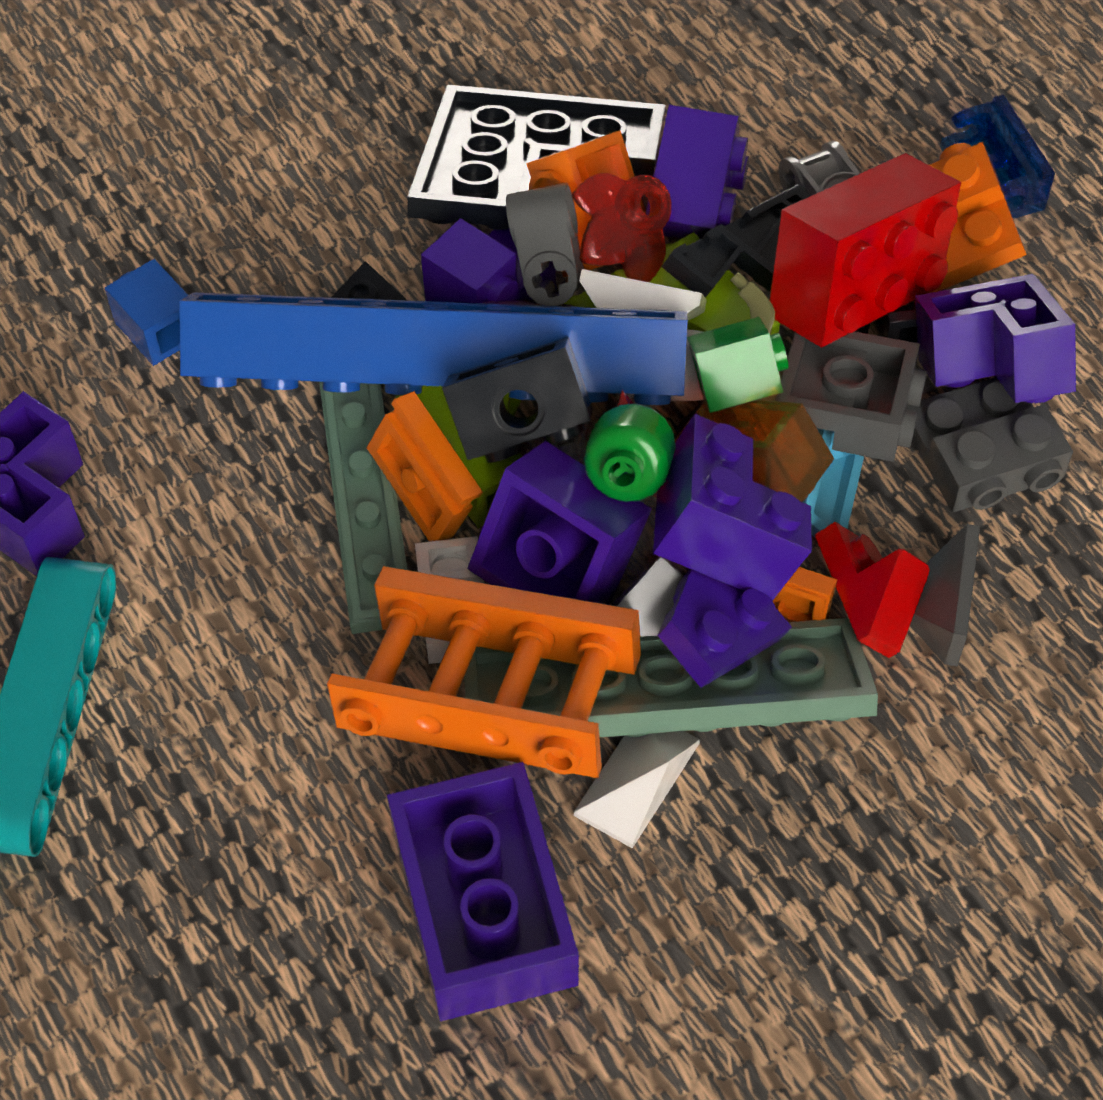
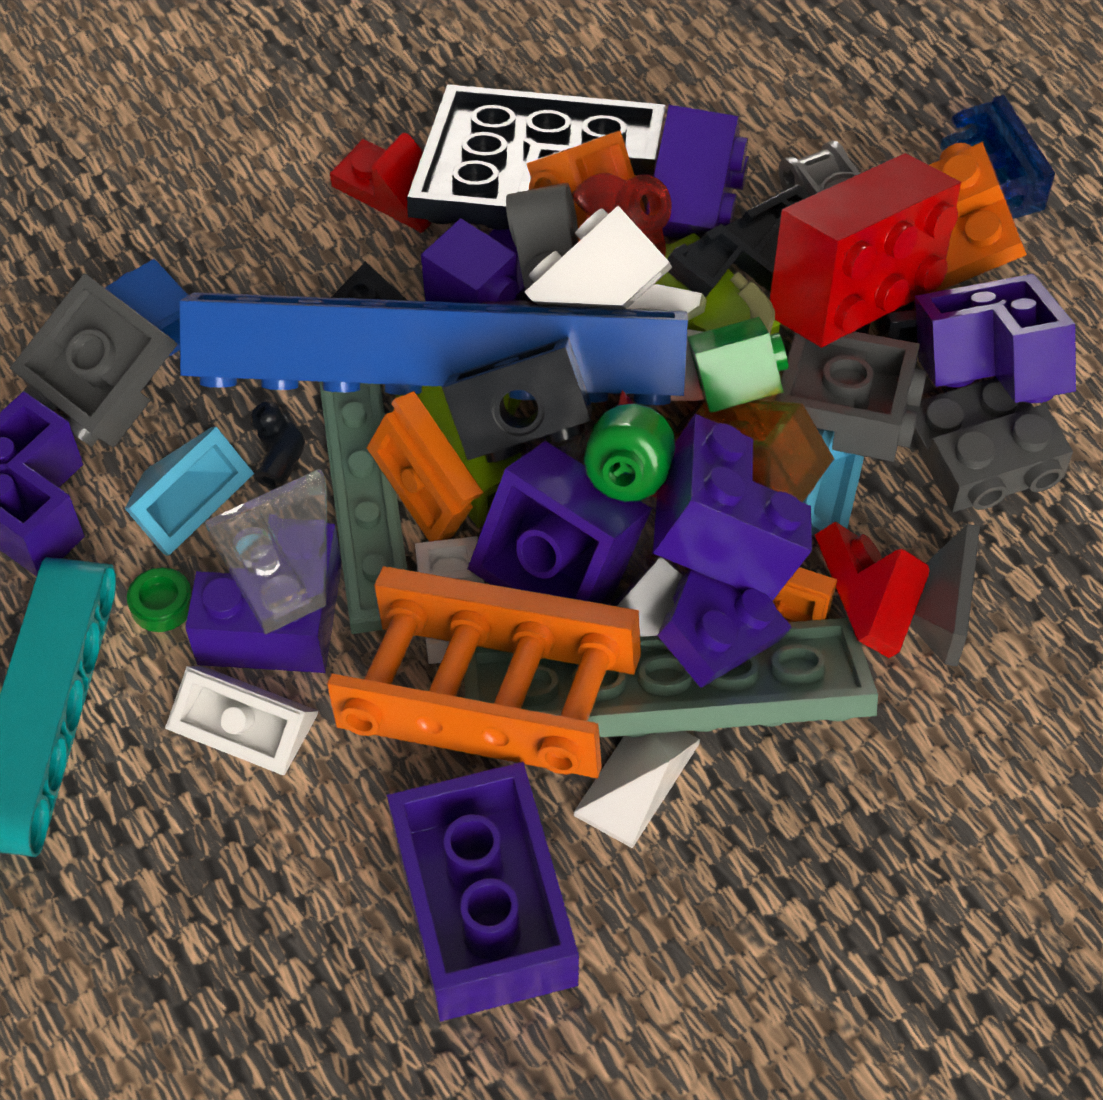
none -> dark grey plate [9,273,178,448]
none -> medium azure slope [125,427,254,556]
none -> green tile [127,567,192,632]
none -> white slope [165,666,318,775]
none -> dark purple brick [185,520,342,673]
none -> clear wing [205,469,327,635]
none -> black arm [250,401,305,491]
none -> red slope [330,132,431,233]
none -> white slope [525,206,672,309]

